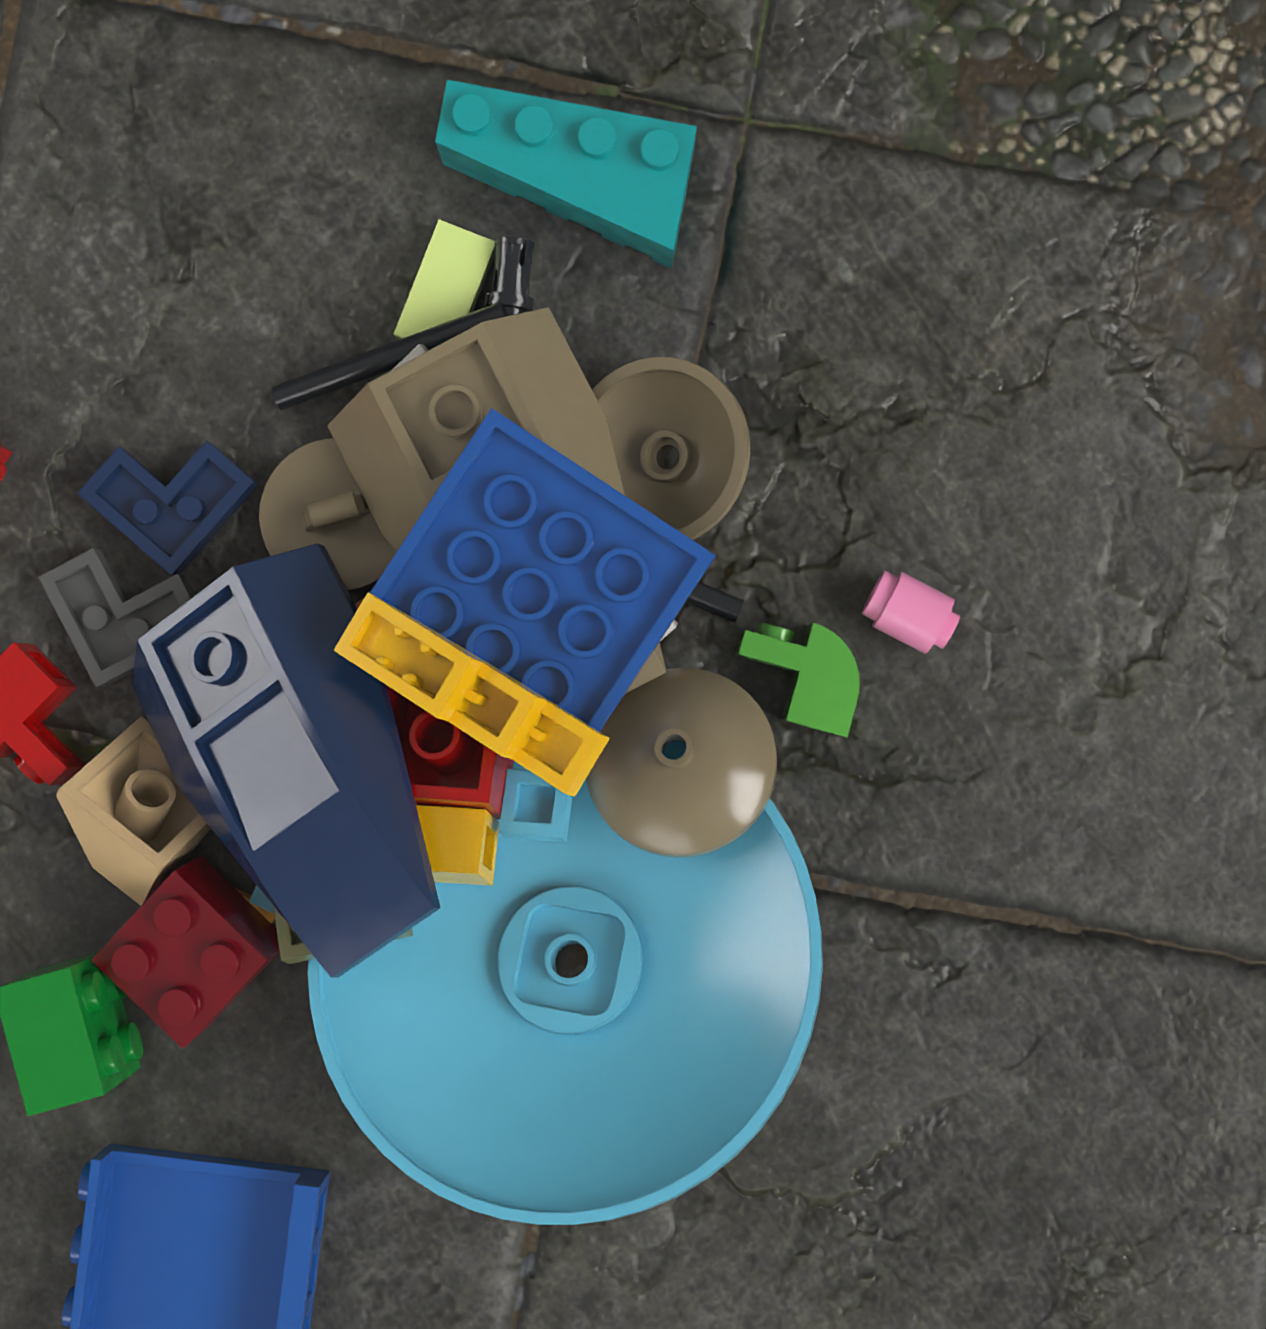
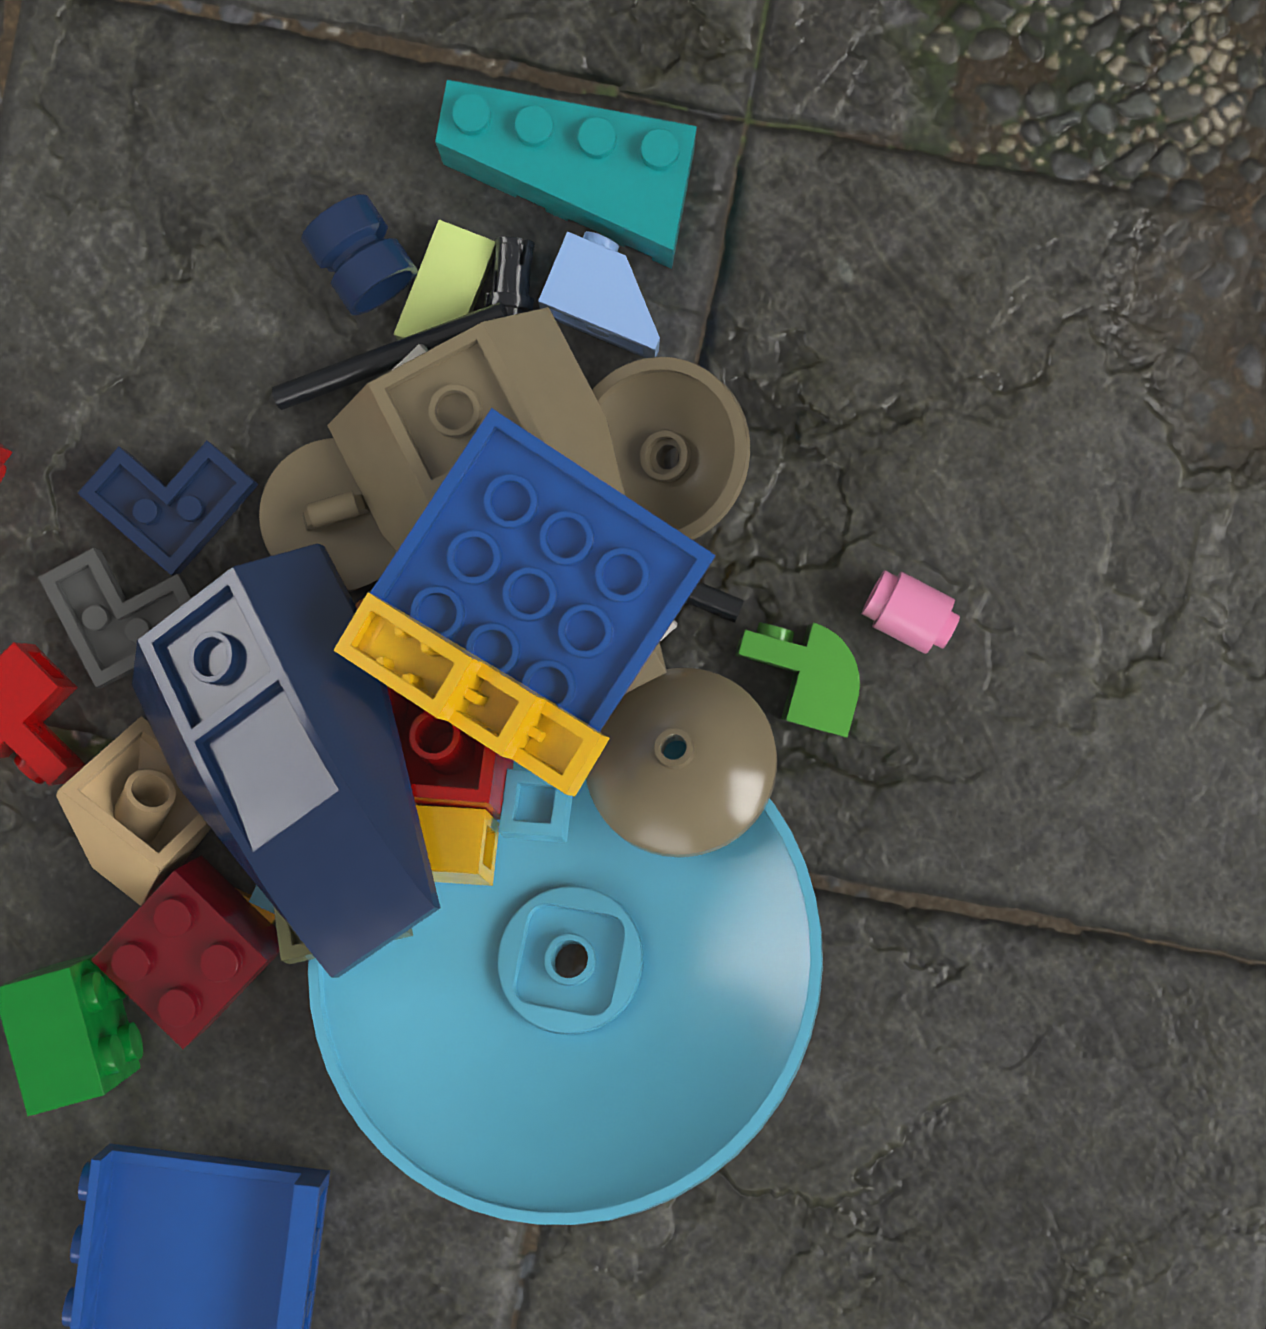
none -> dark blue wheel [301,194,418,315]
none -> light blue slope [538,231,660,358]

